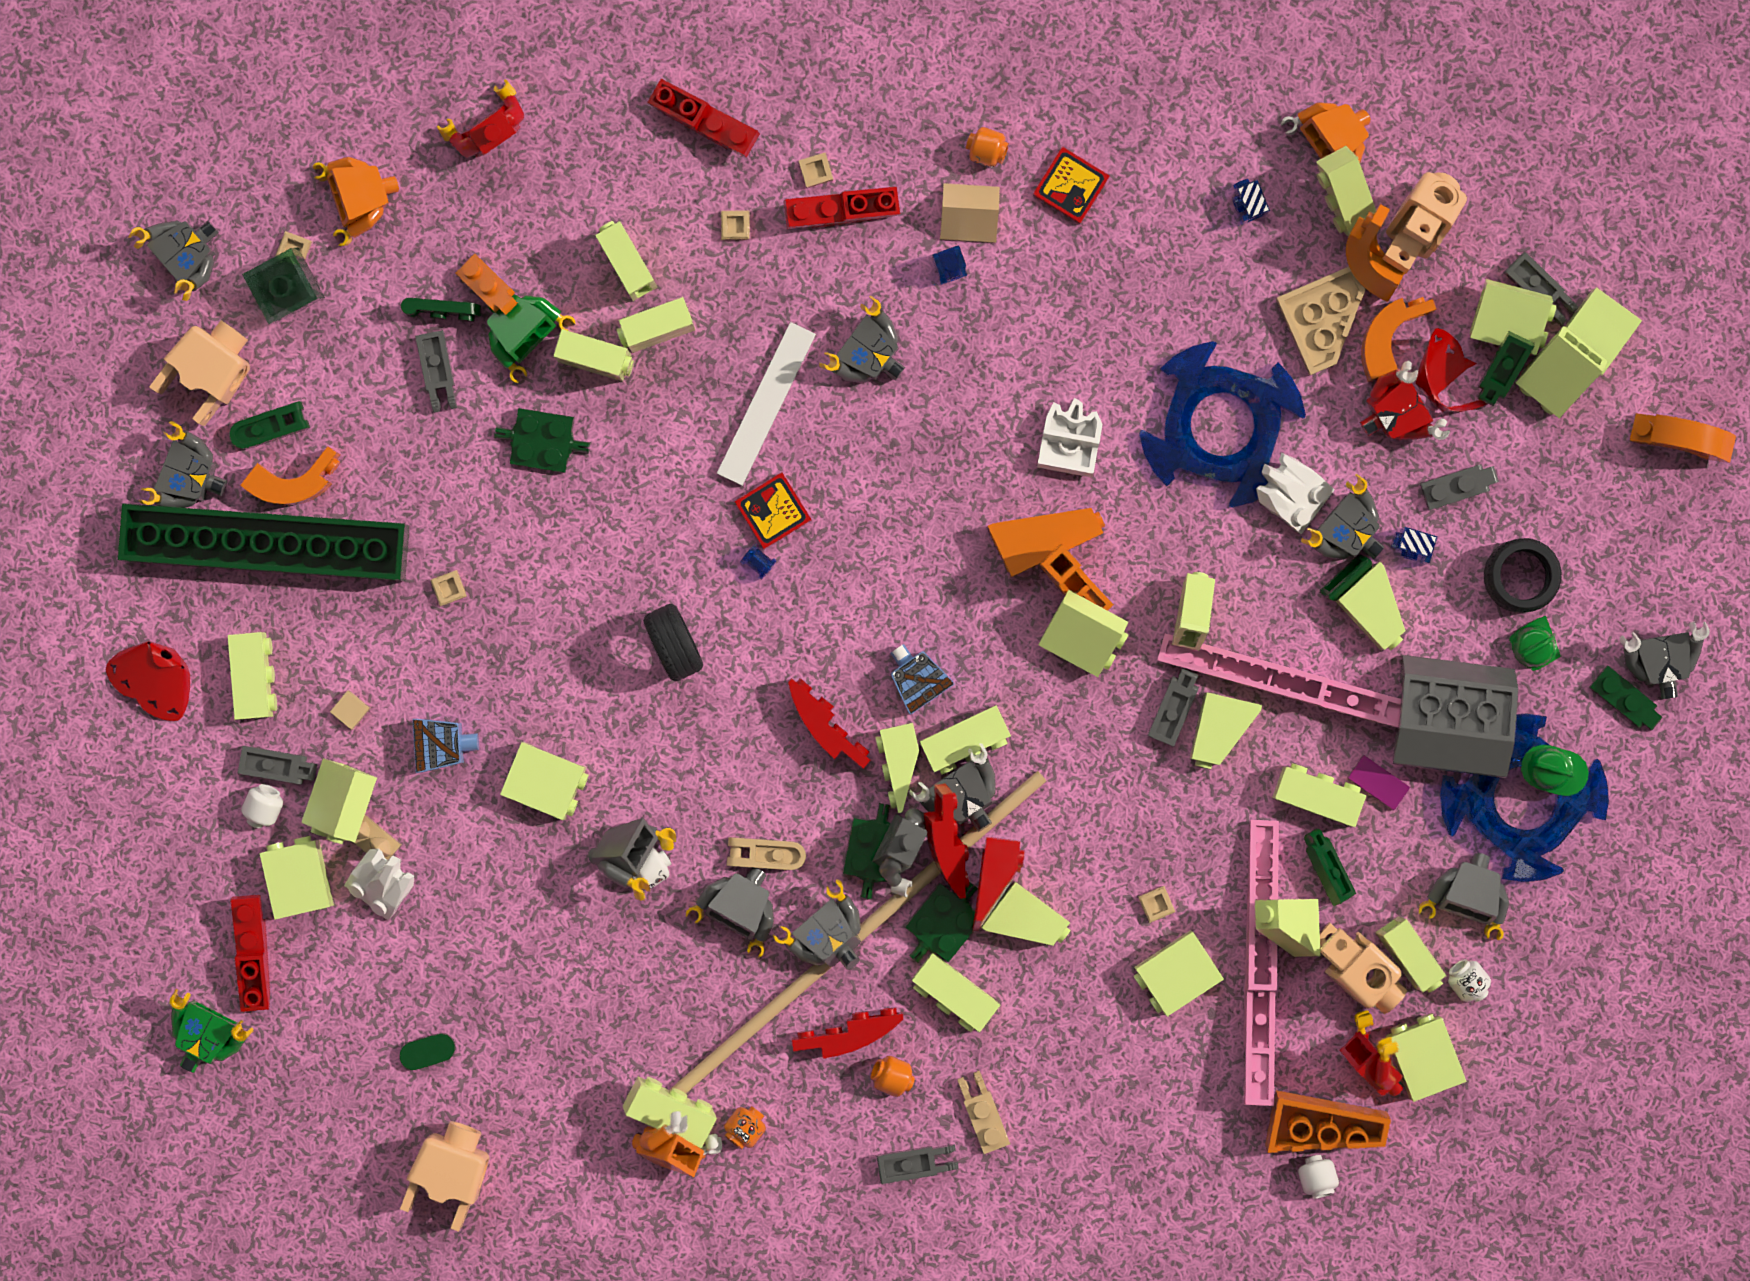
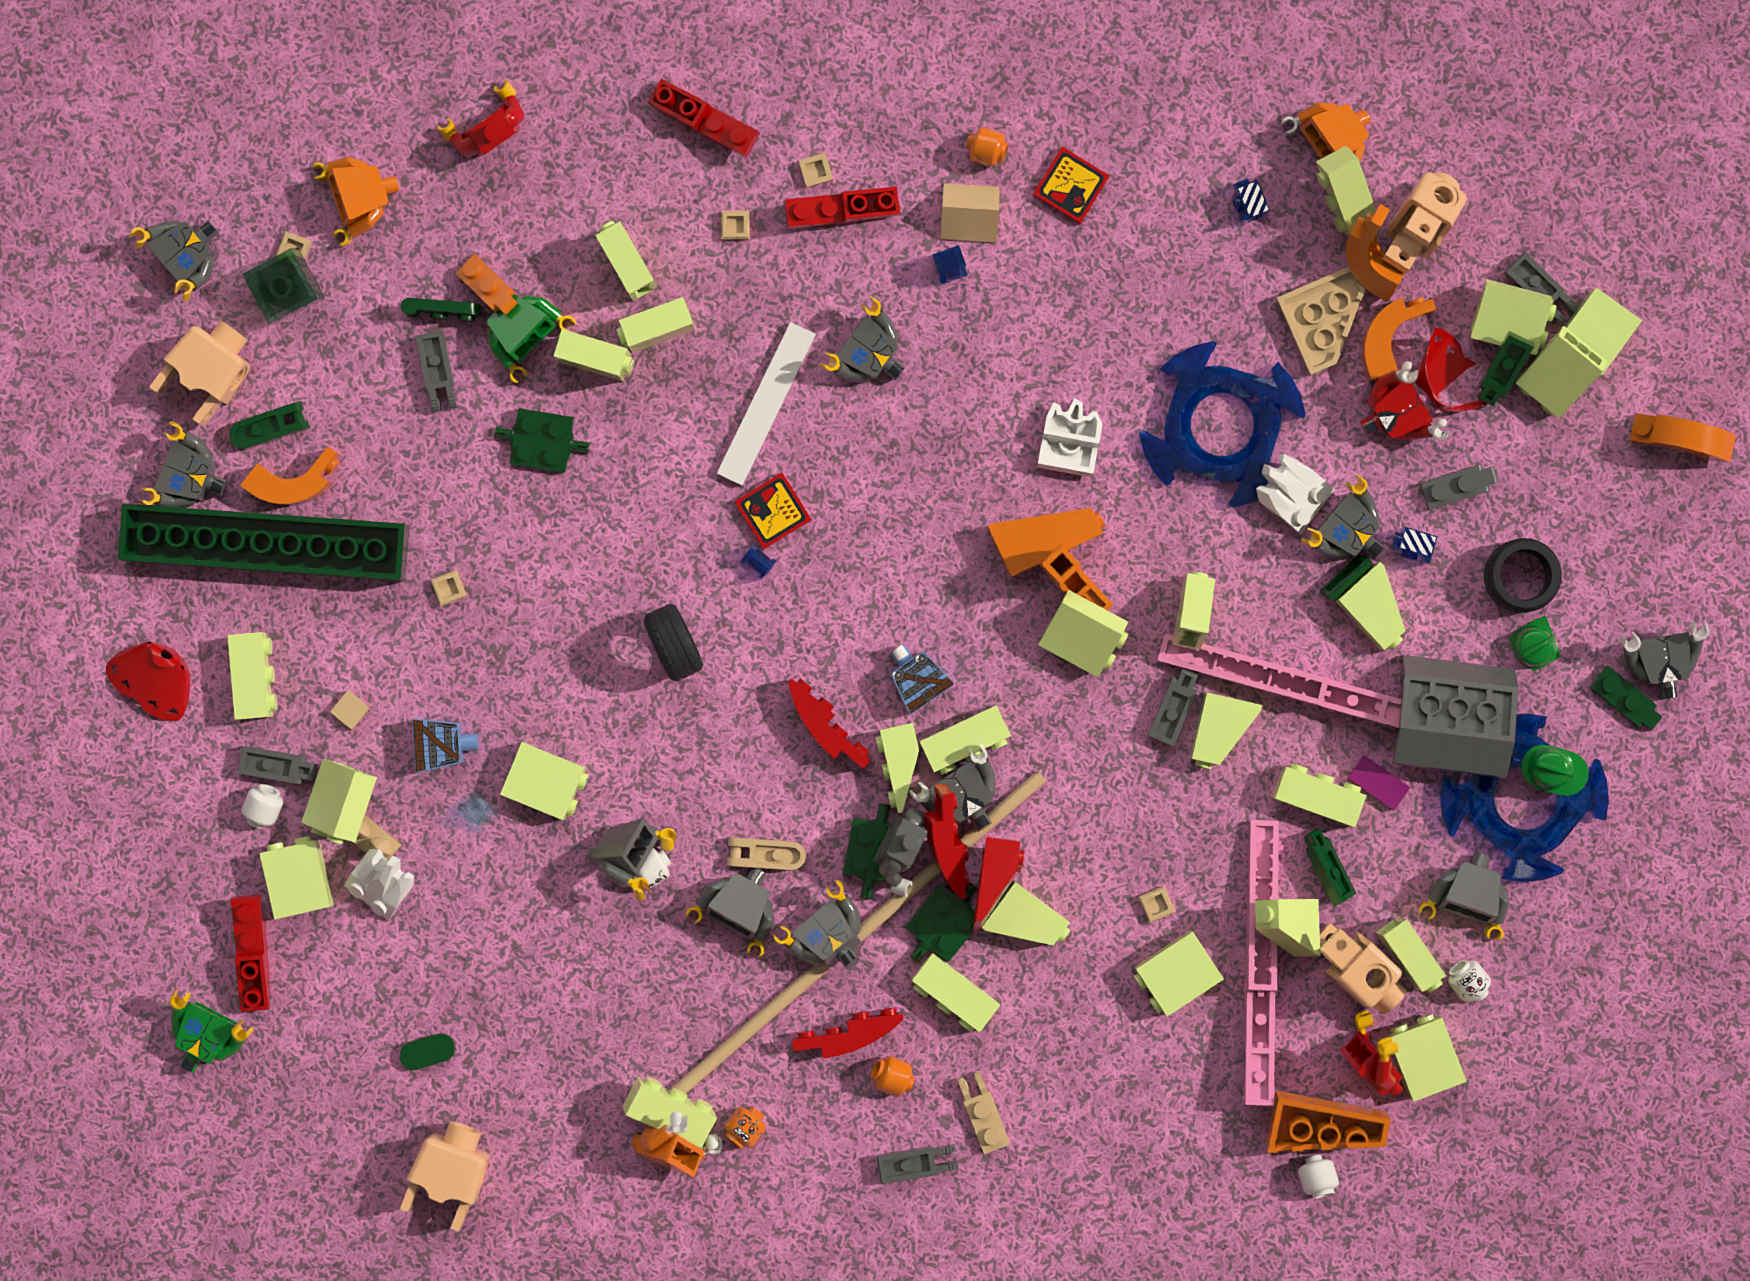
none -> clear light blue tile [457,791,497,831]

